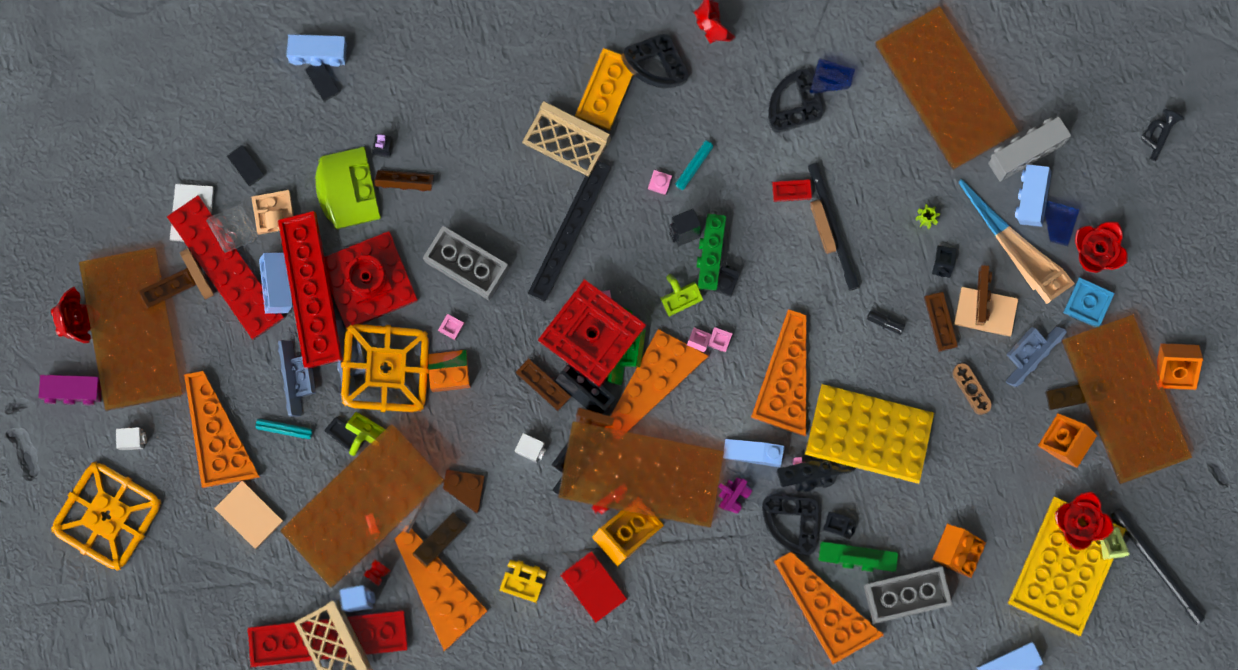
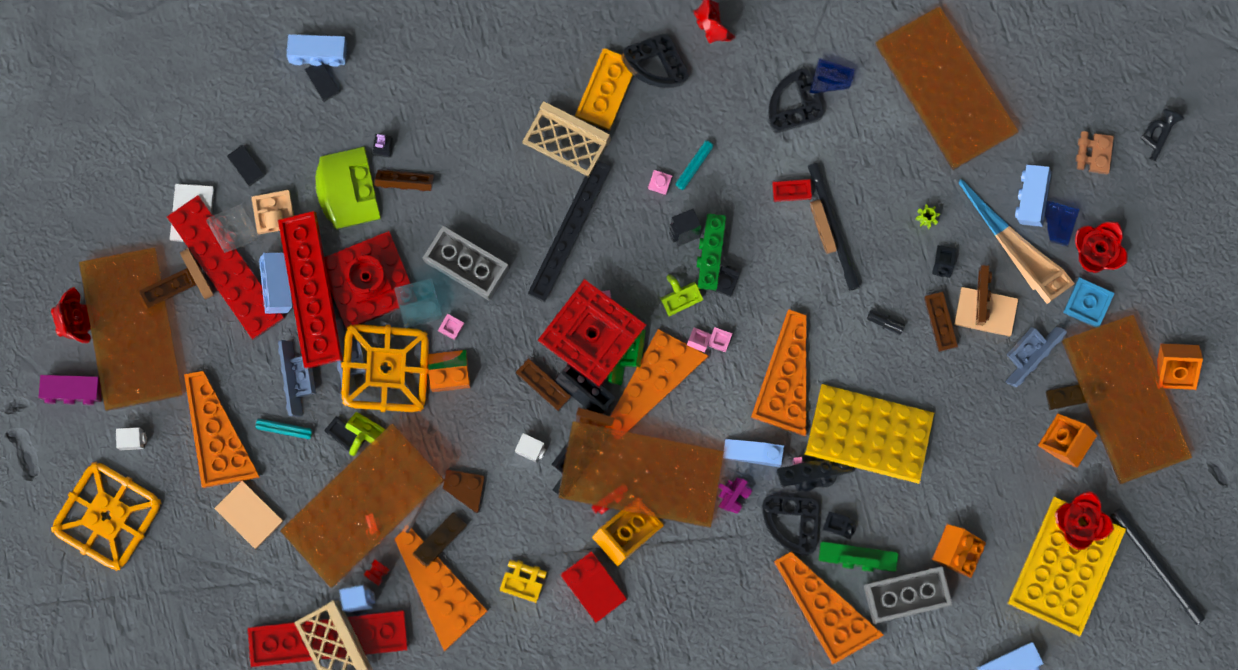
medium nougat beam [952,363,991,415] -> none
light grey brick [988,117,1071,182] -> none
yellowish green slope [1100,527,1129,560] -> none
none -> clear light blue slope [394,278,442,328]
none -> nougat plate [1076,131,1114,174]

